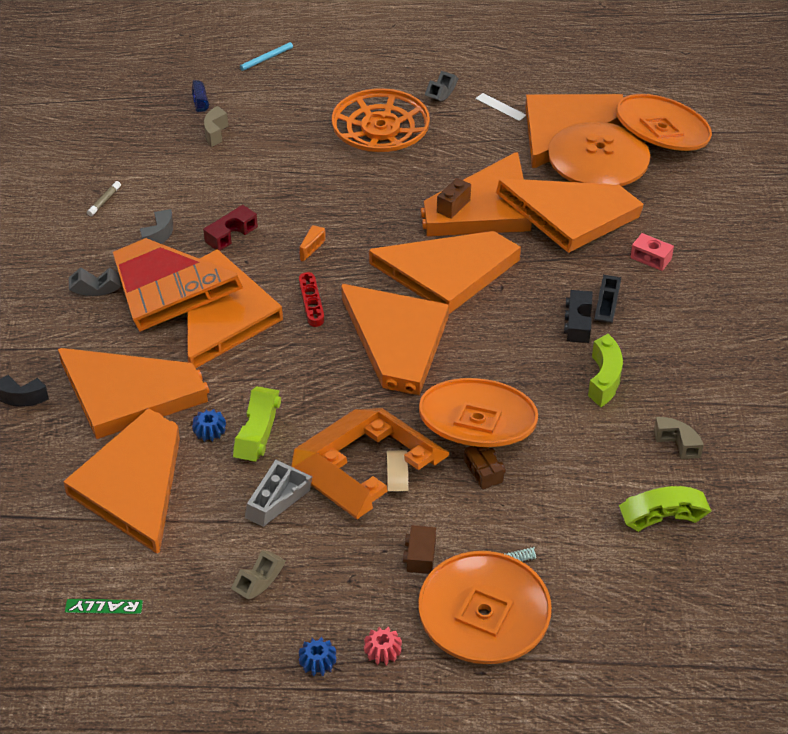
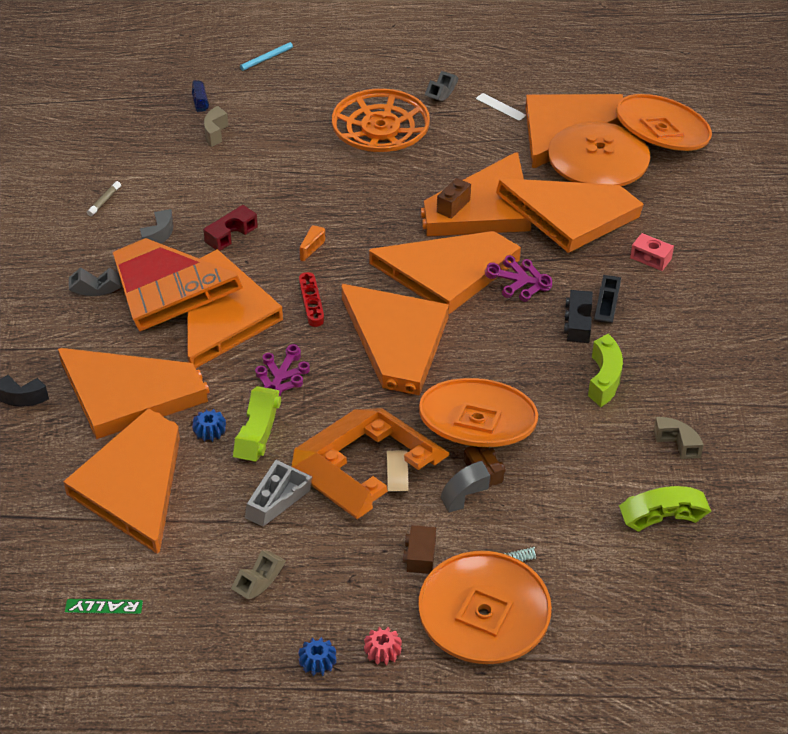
none -> magenta plant [255,344,310,397]
none -> dark grey brick [441,461,490,513]
none -> magenta plant [485,255,552,302]

